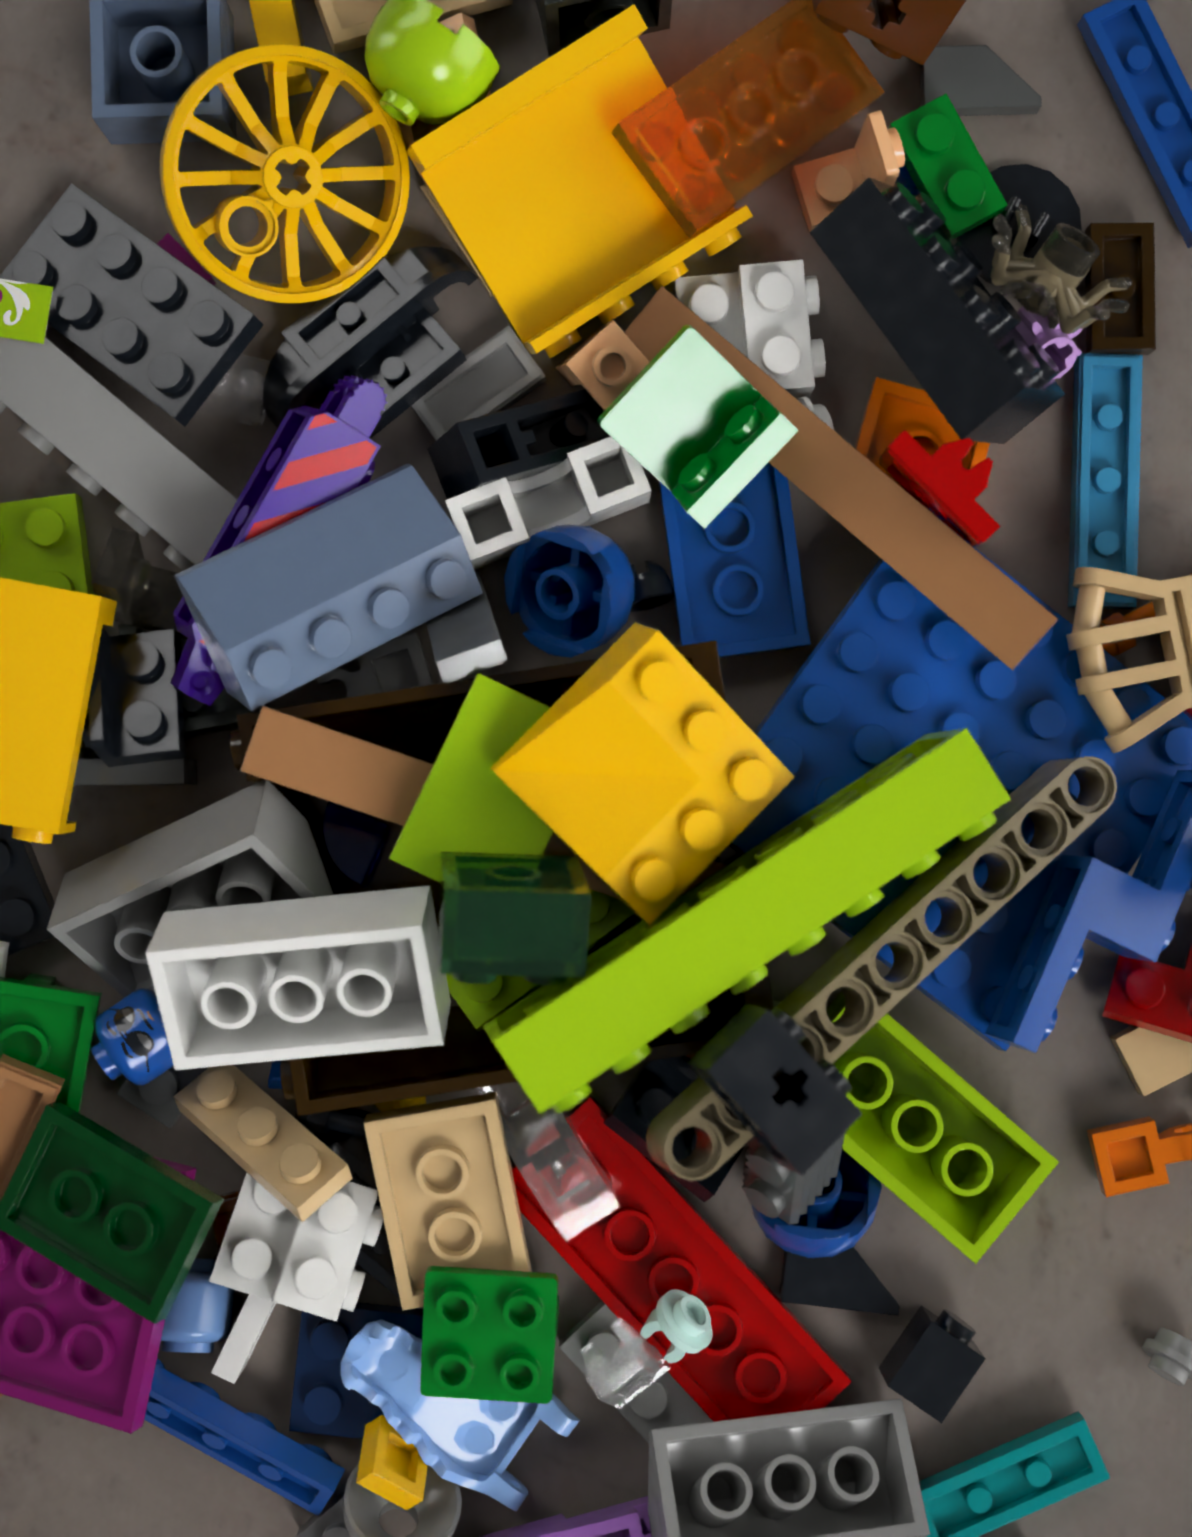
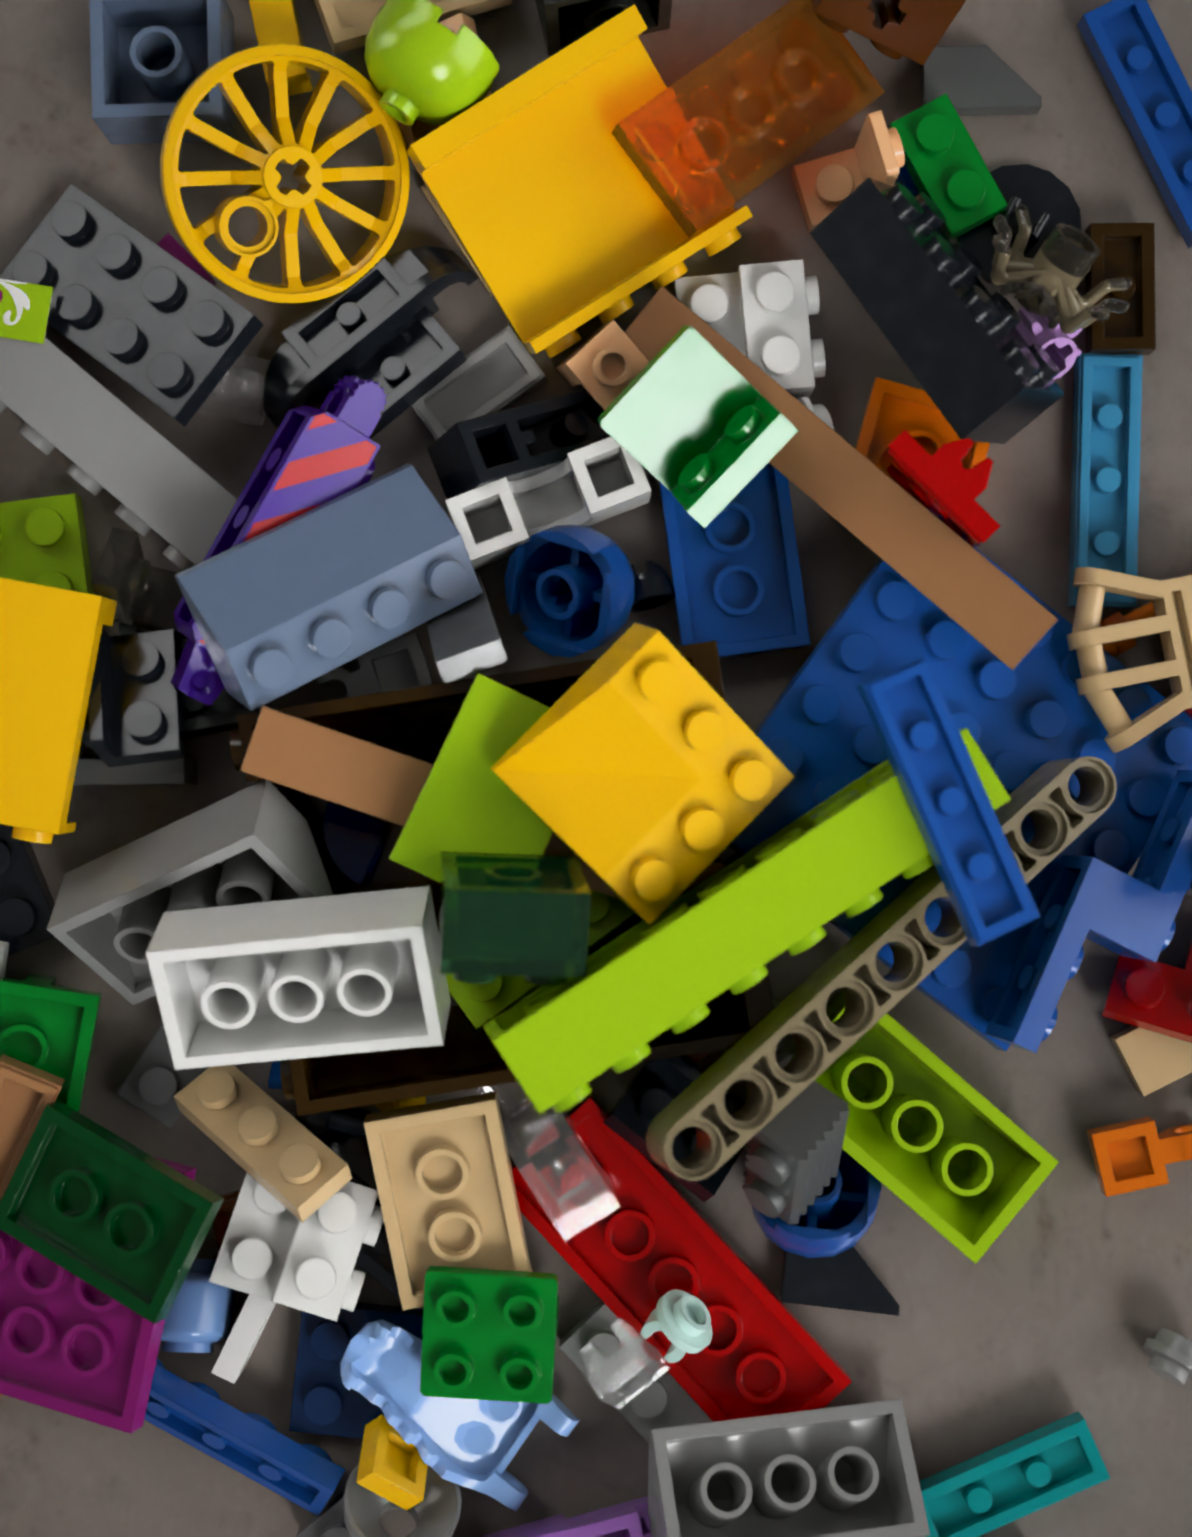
blue head [91,988,174,1085] -> none
black brick [687,1004,862,1176] -> none
black brick [879,1305,986,1423] -> none
none -> blue tile [856,656,1041,947]

